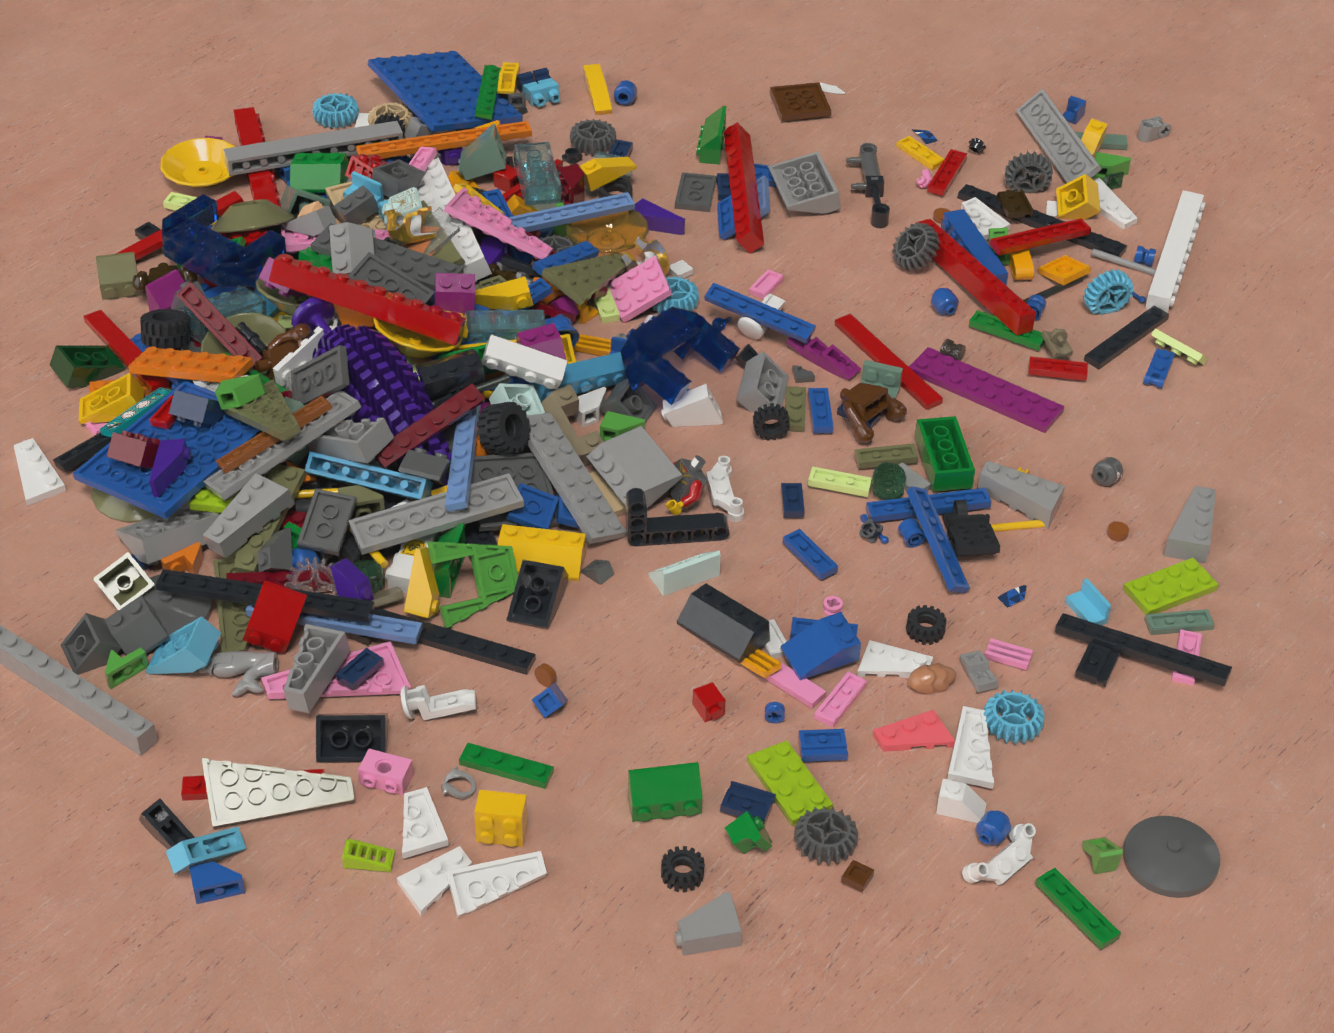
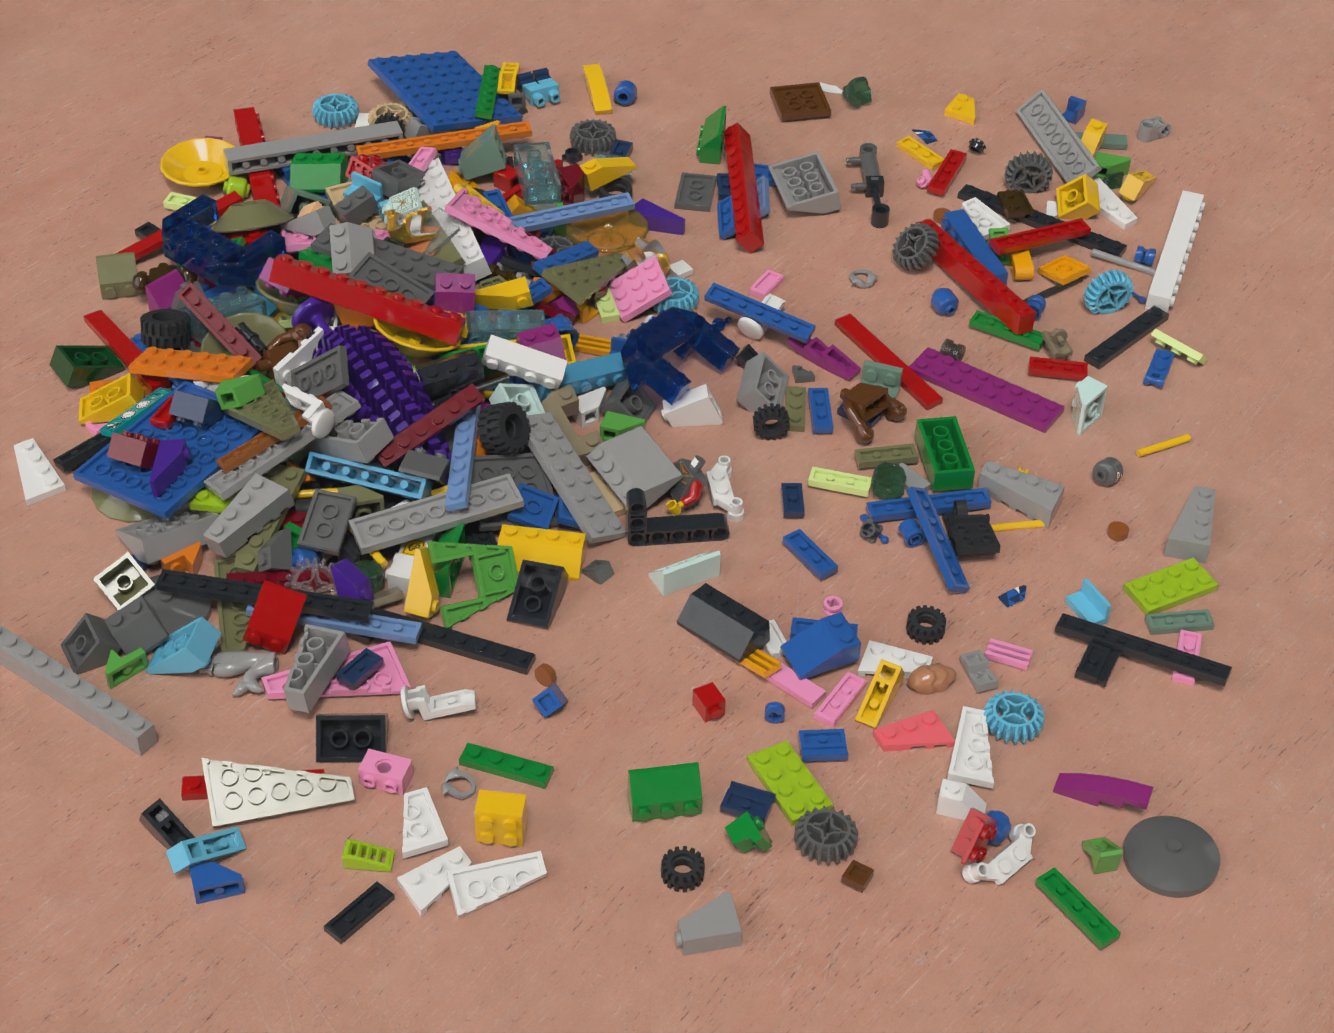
none -> lime head [223,176,250,200]
none -> white piece [282,383,335,438]
none -> black tile [324,881,395,945]
none -> clear green hair [842,76,872,108]
none -> light grey piece [849,270,878,289]
none -> yellow slope [855,659,905,729]
none -> yellow wing [944,93,975,125]
none -> bracket [951,808,998,865]
none -> magenta slope [1053,773,1154,809]
none -> light aqua slope [1071,376,1108,435]
none -> yellow slope [1119,169,1157,202]
none -> yellow bar [1136,434,1191,457]

